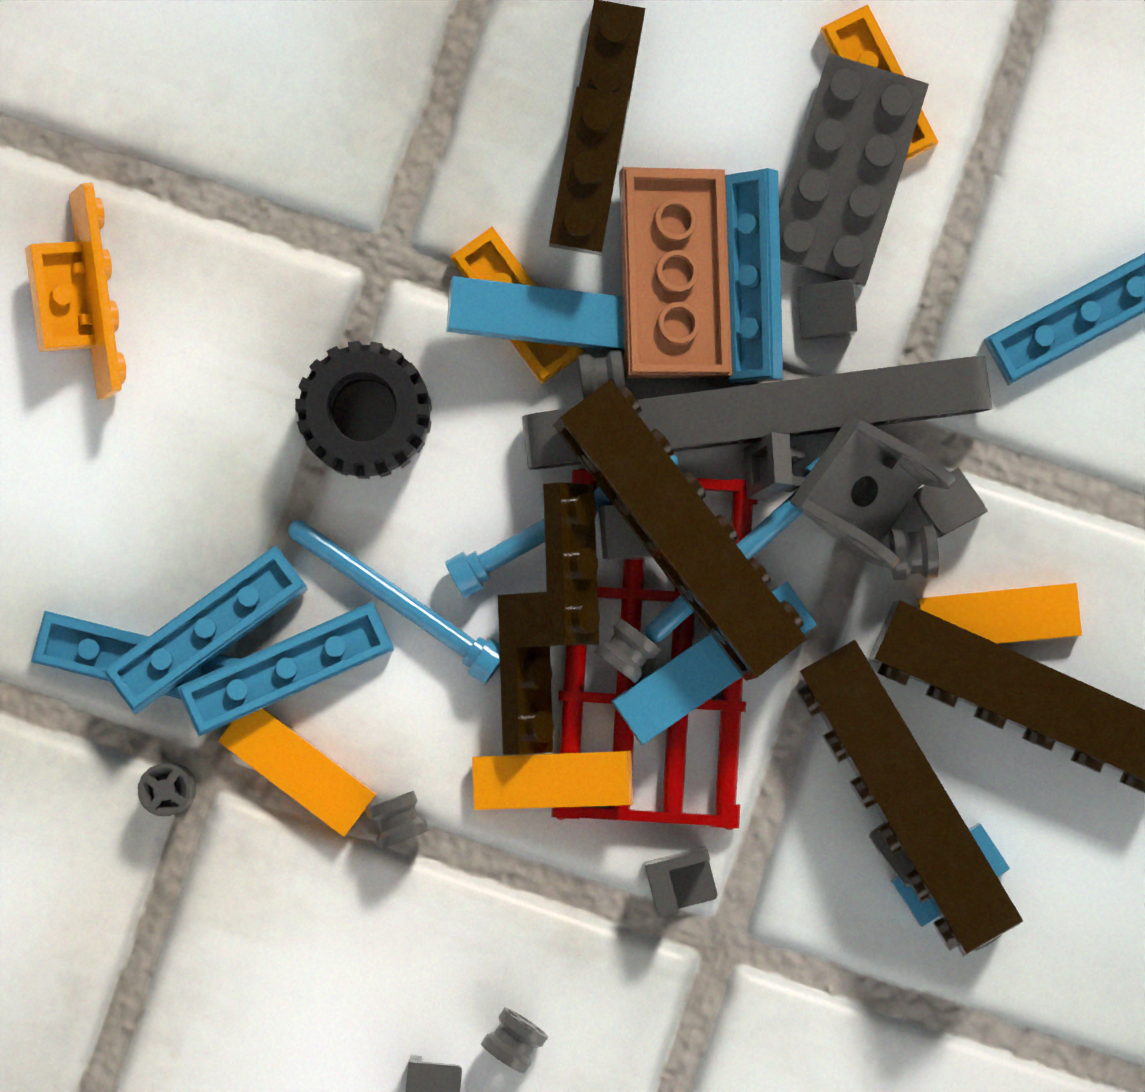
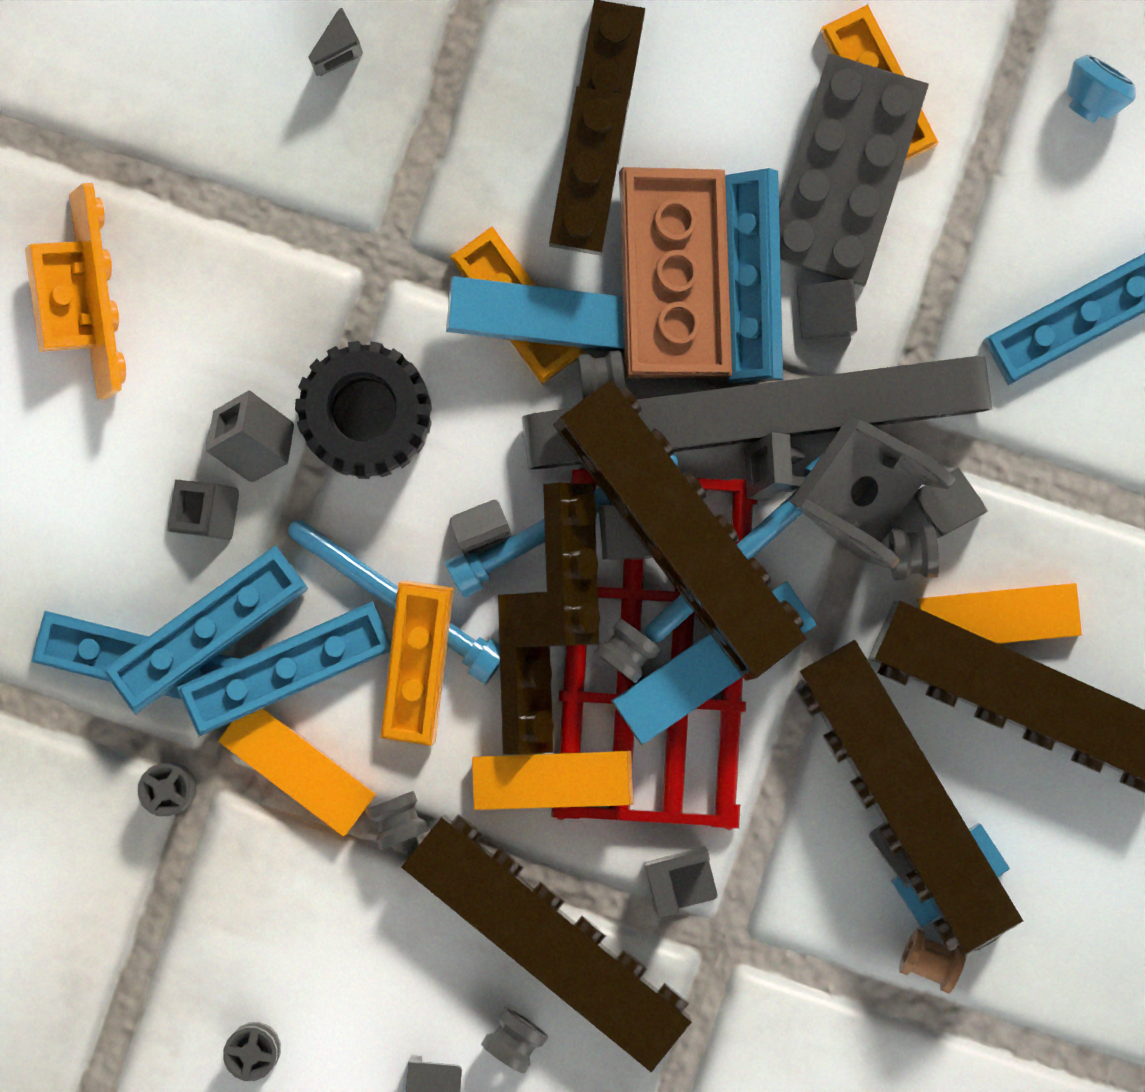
none -> dark grey slope [167,479,239,540]
none -> dark grey panel [206,390,294,482]
none -> dark grey wheel [223,1022,281,1081]
none -> dark grey slope [308,8,363,77]
none -> light orange tile [380,580,454,746]
none -> dark brown brick [401,814,692,1073]
none -> dark grey slope [450,500,511,554]
none -> medium nougat bush [899,928,967,994]
none -> dark azure cone [1066,55,1136,123]

